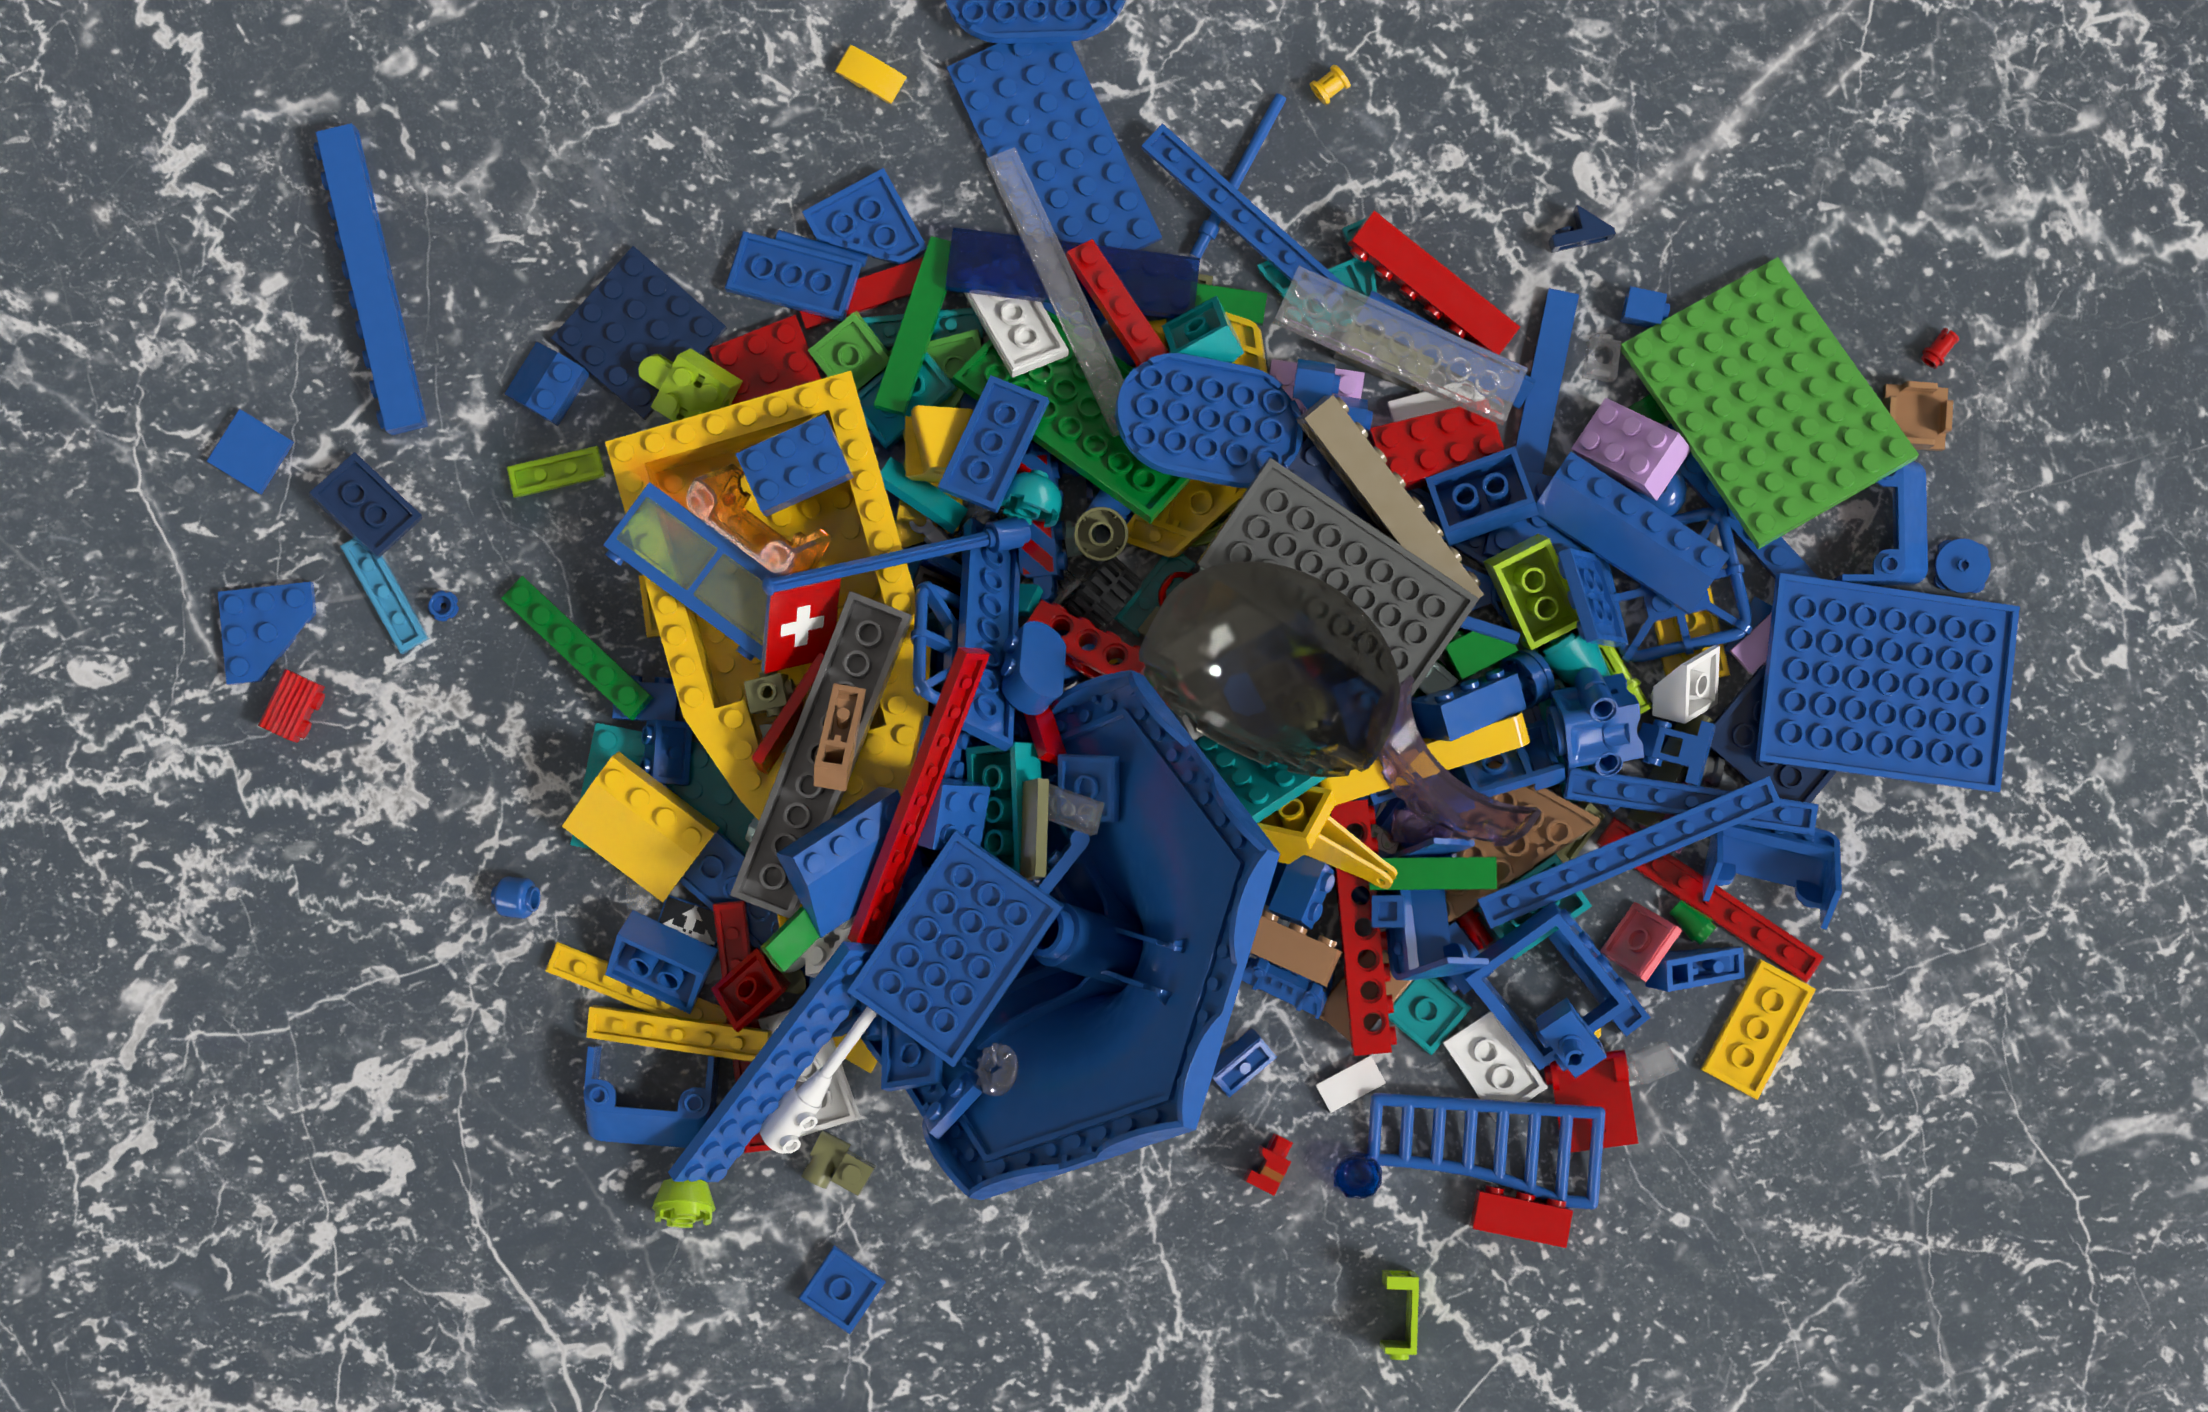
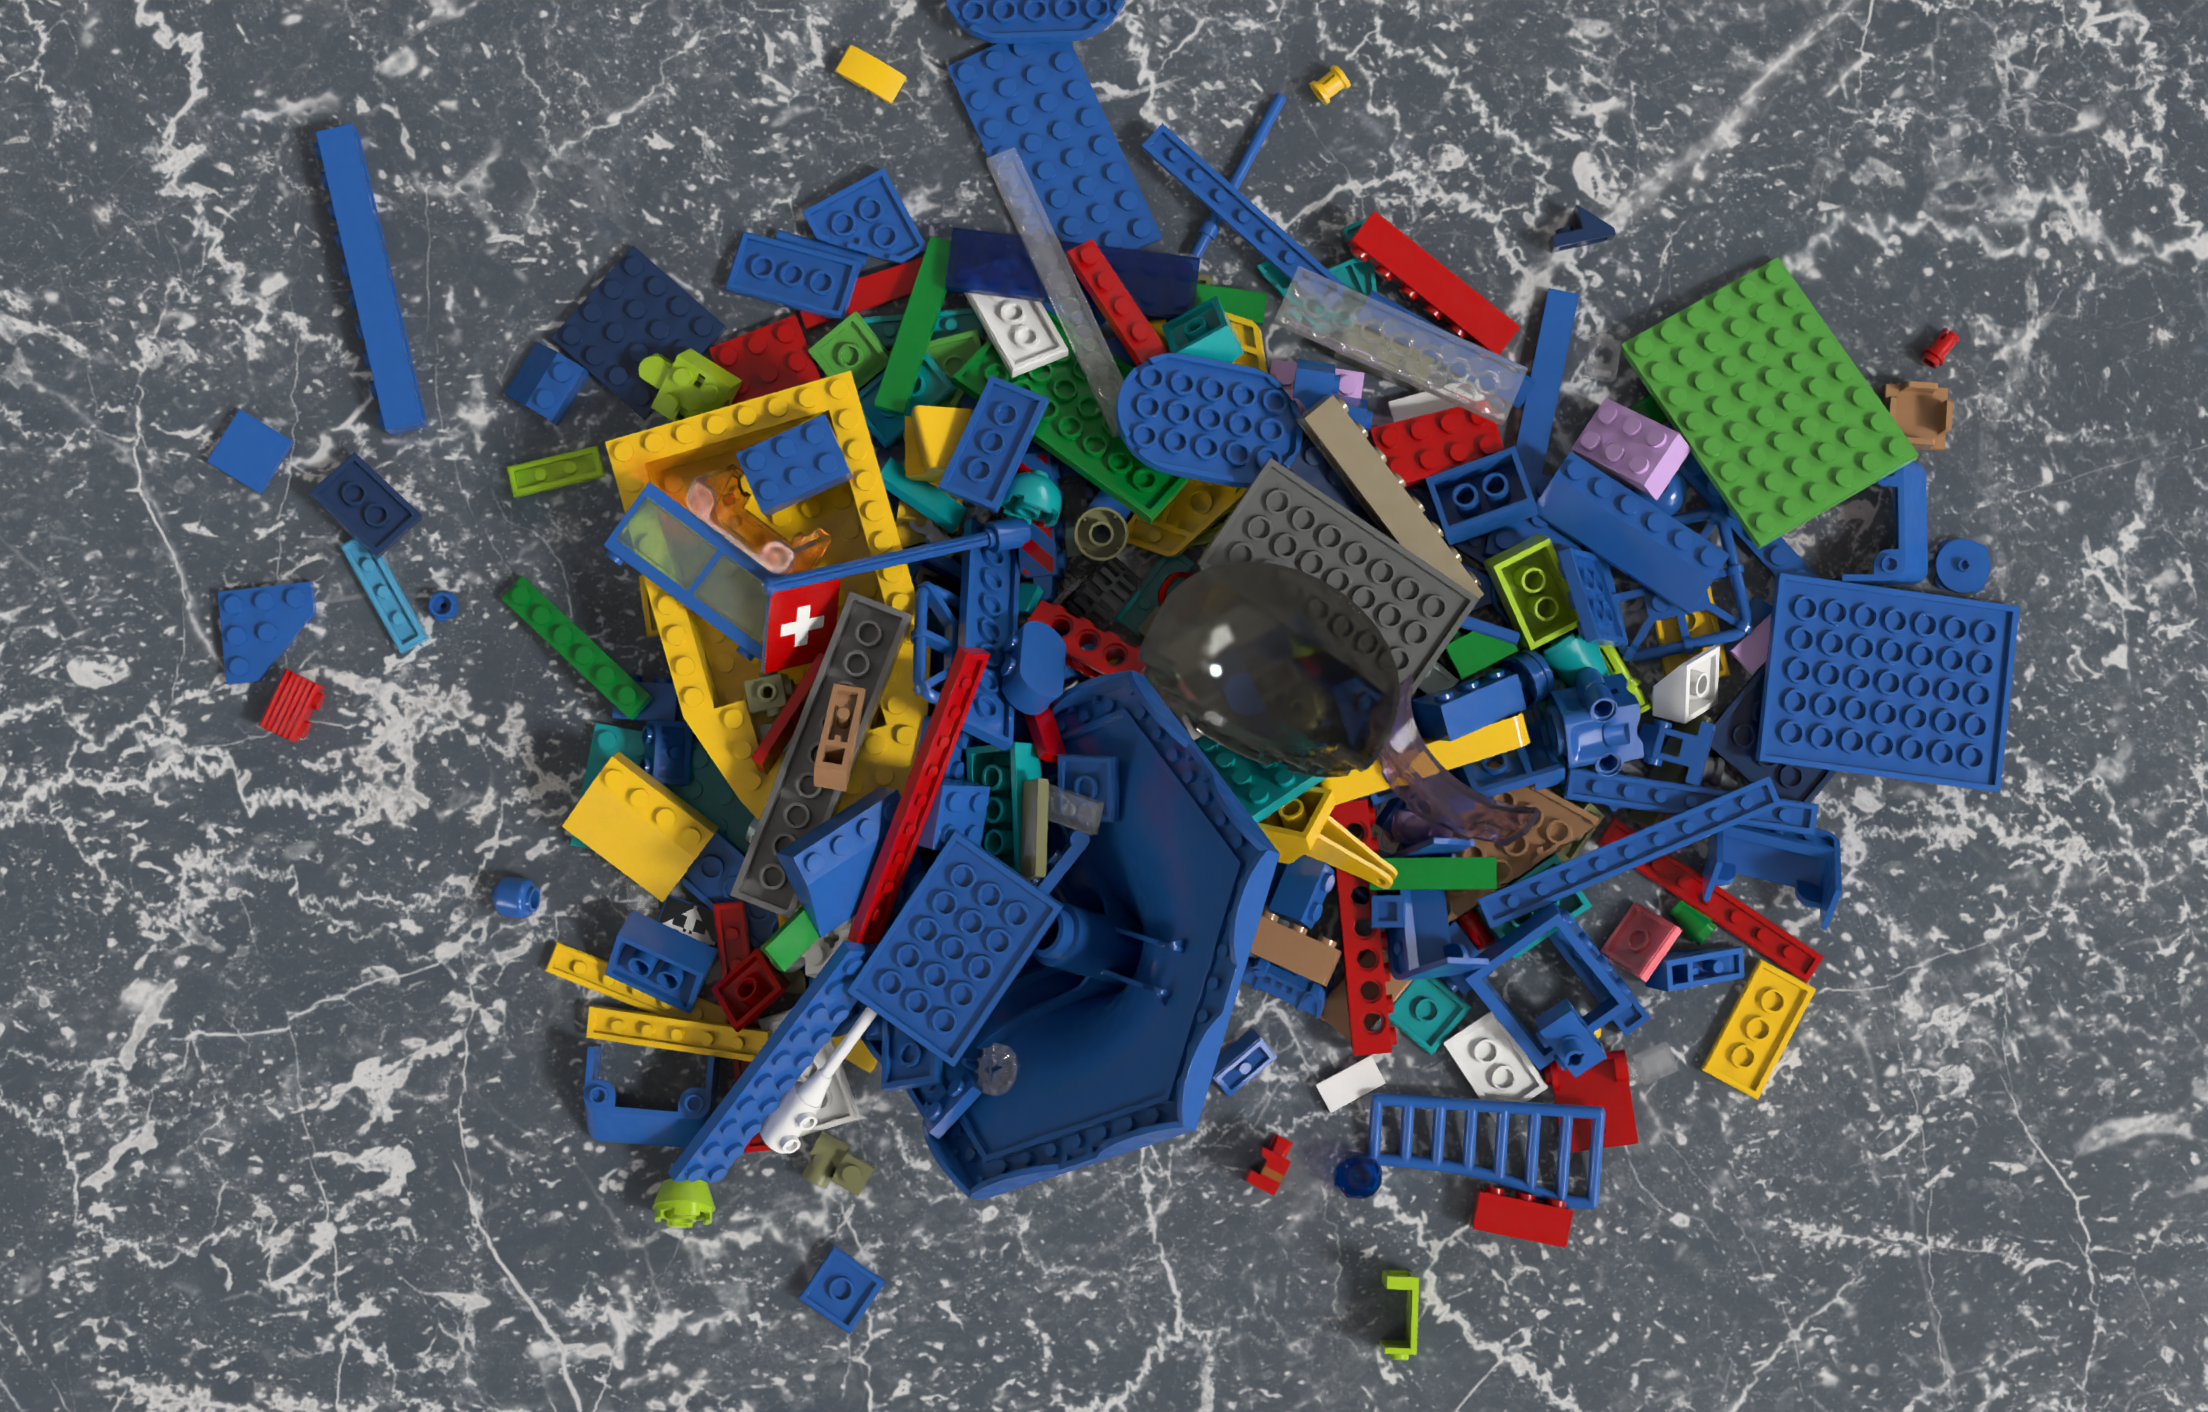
blue brick [1620,286,1670,328] -> none

